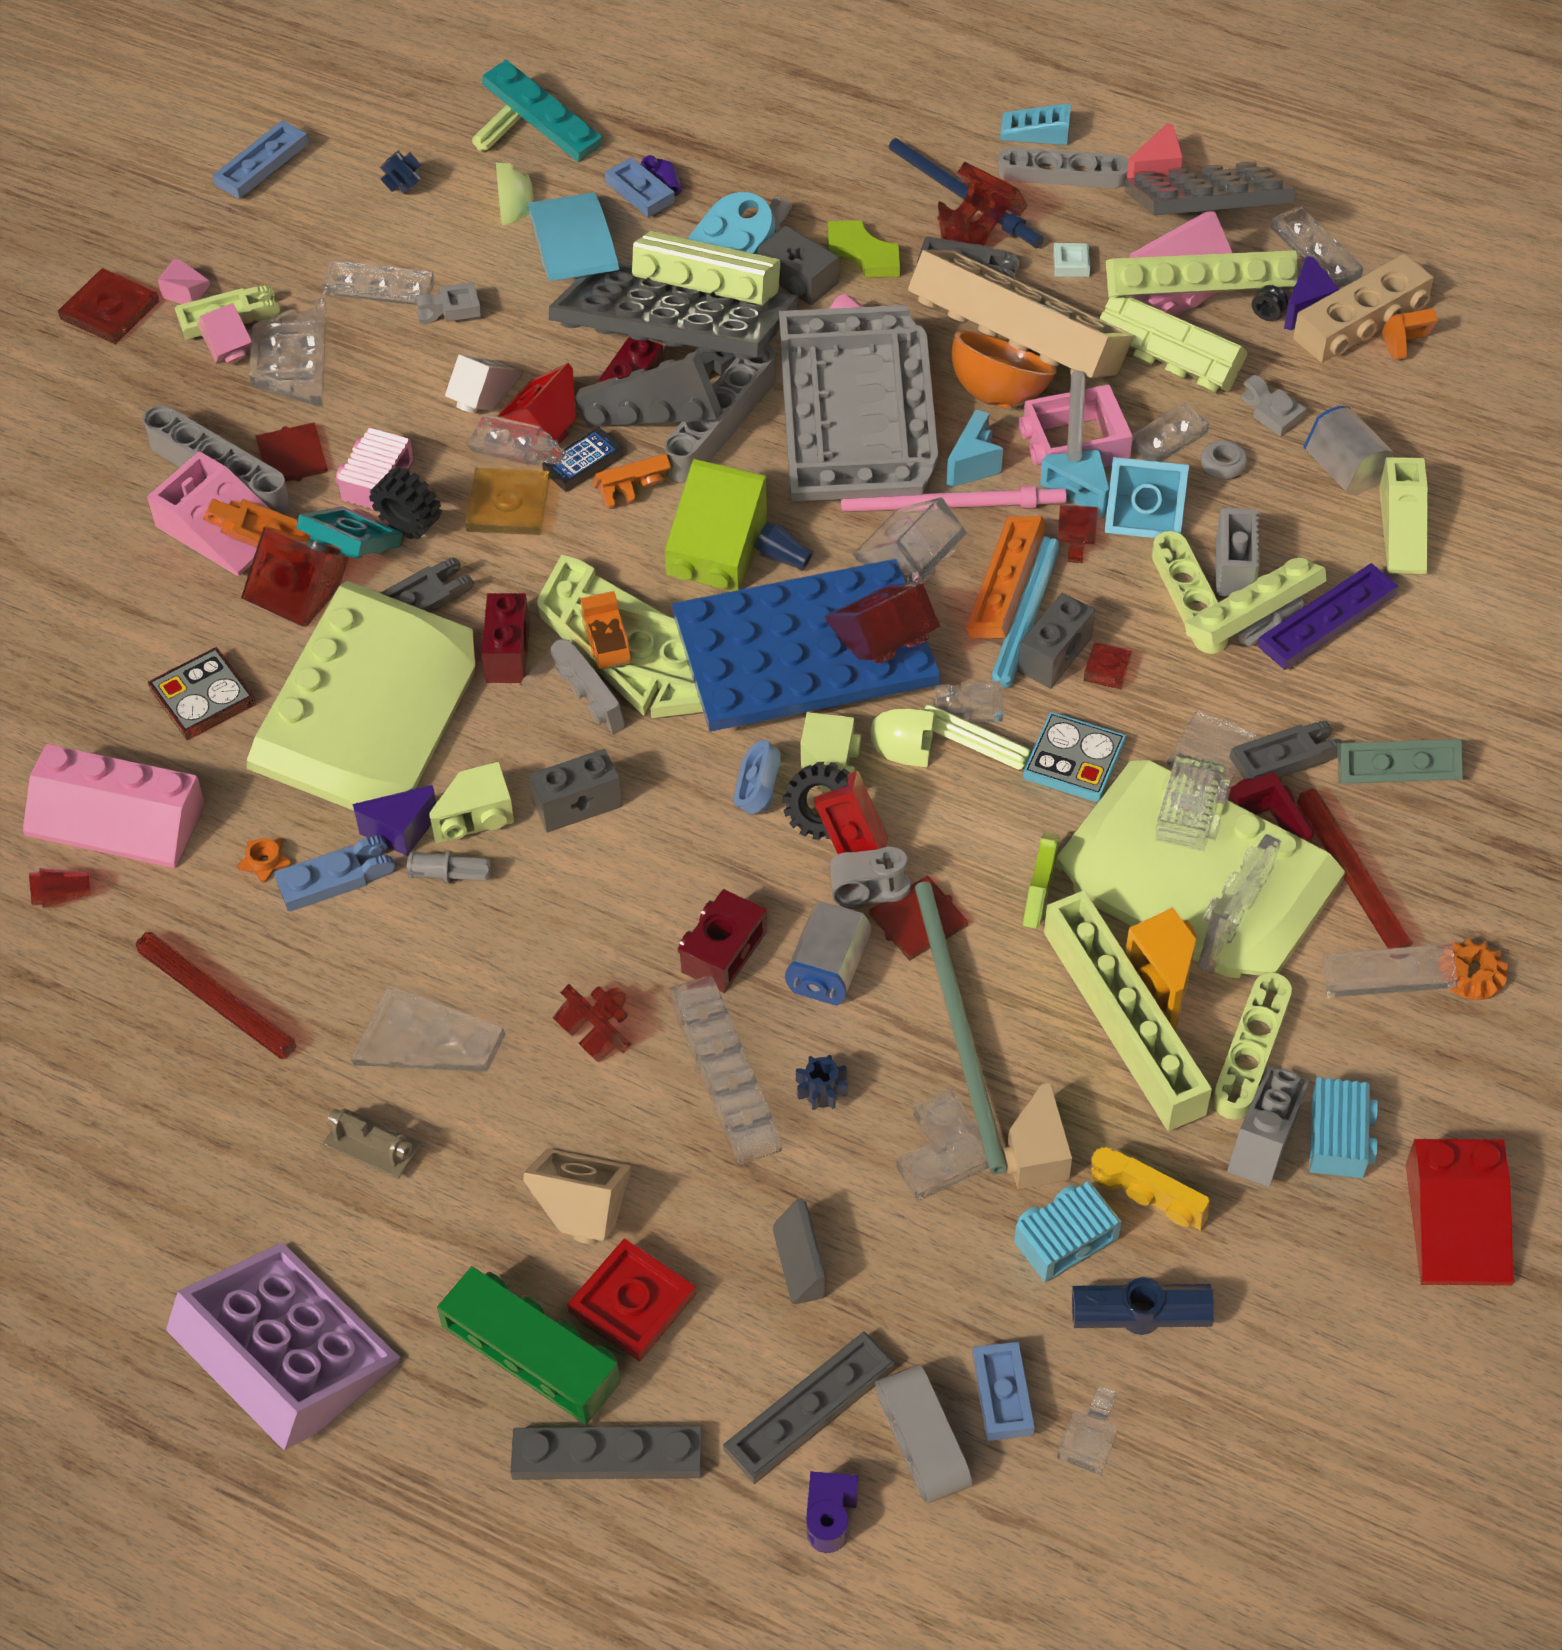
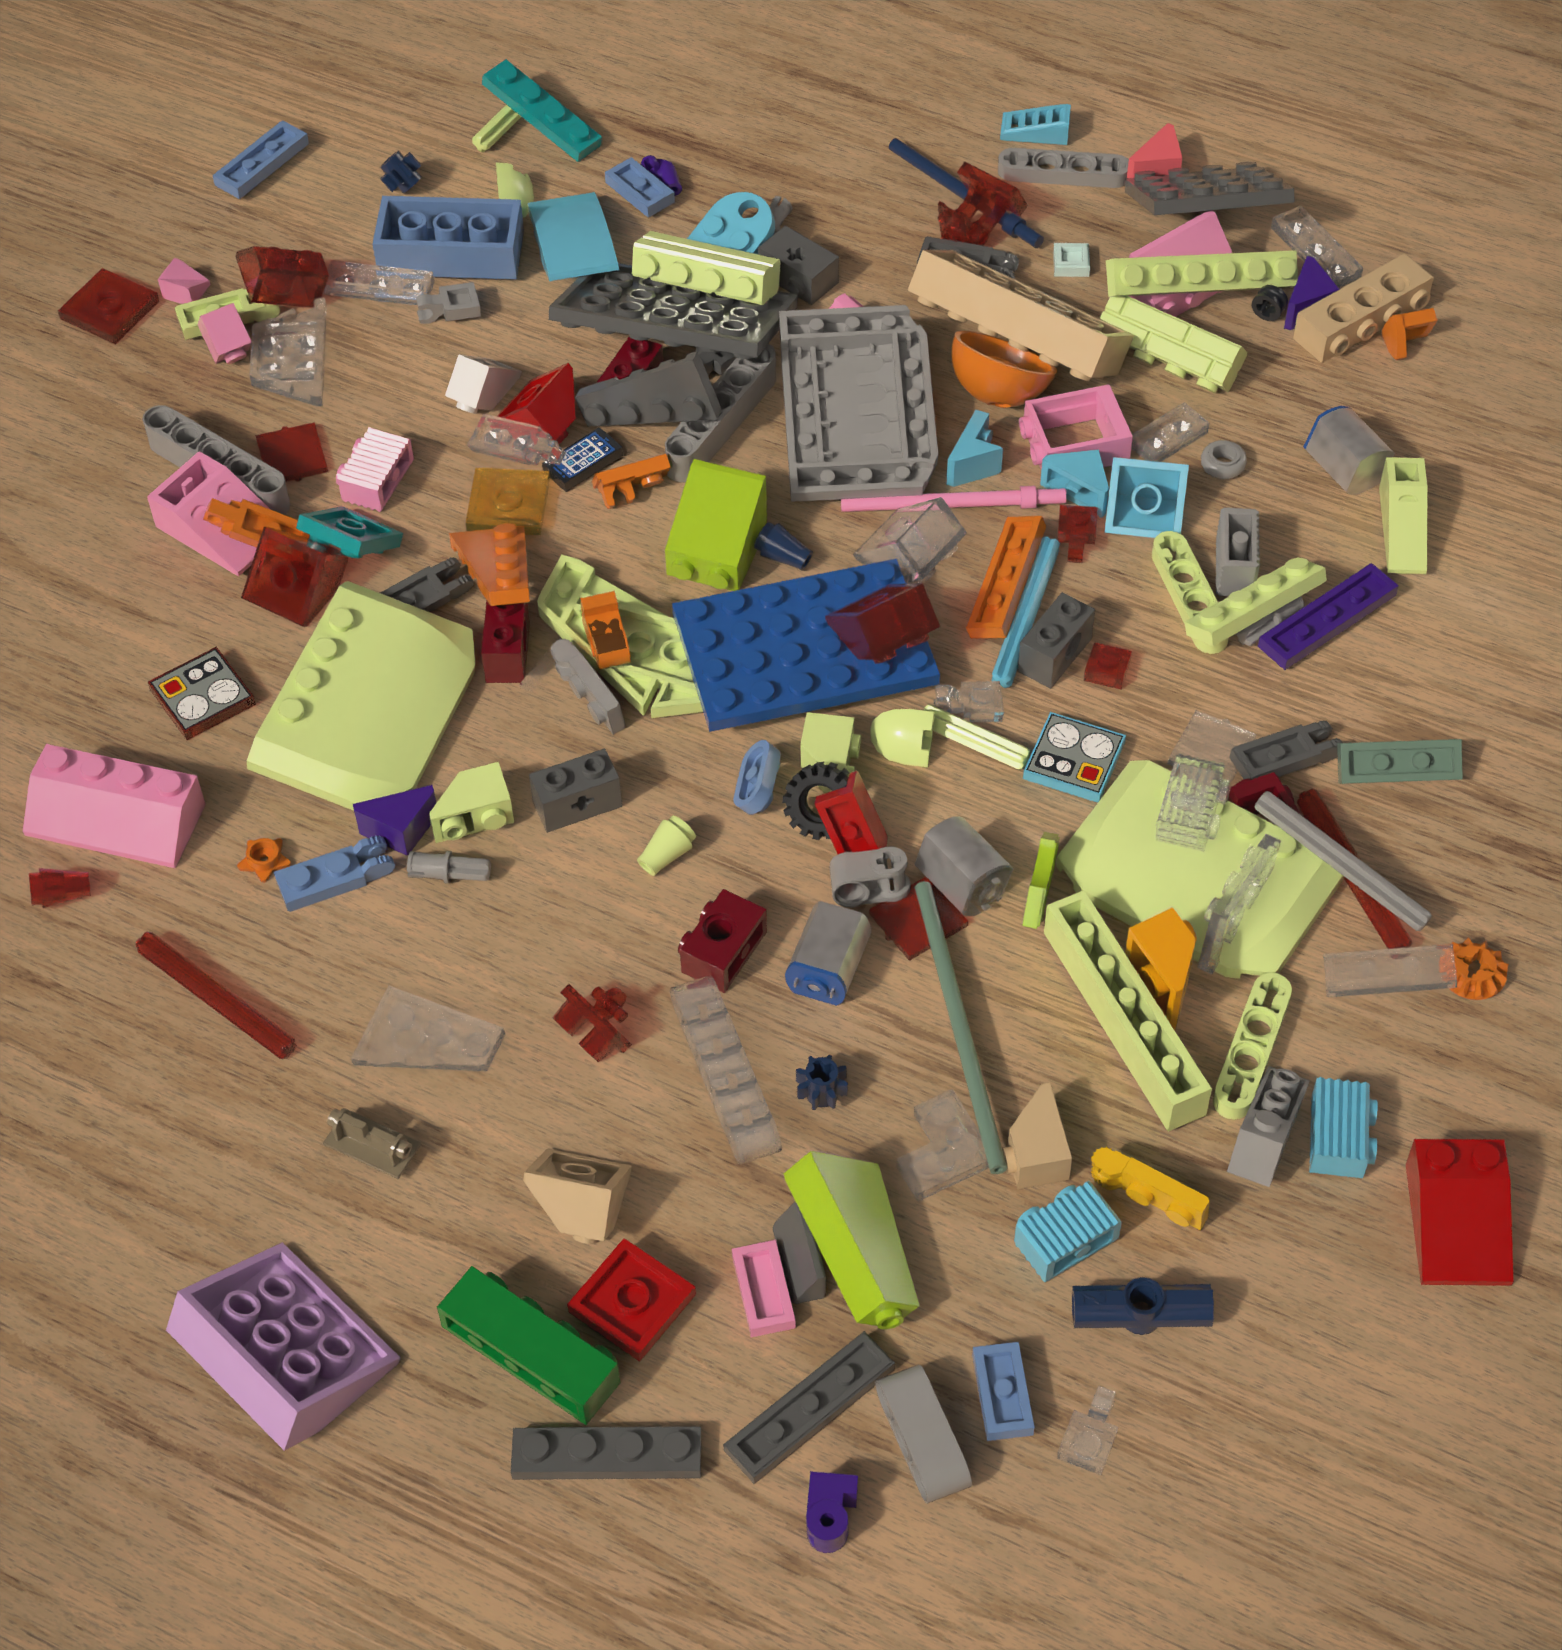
black tyre [369,467,442,539] -> none
lime tile [828,220,900,278] -> none
light grey bar [1067,371,1086,462] -> none
light grey plate [1241,375,1306,437] -> none
none -> clear red slope [235,246,329,308]
none -> medium blue brick [372,196,524,279]
none -> orange wing [449,523,530,606]
none -> yellowish green cone [637,815,696,876]
none -> bright pink tile [732,1240,796,1337]
none -> lime slope [783,1151,919,1330]
none -> flat silver piece [914,816,1014,917]
none -> light grey axle [1255,791,1432,931]

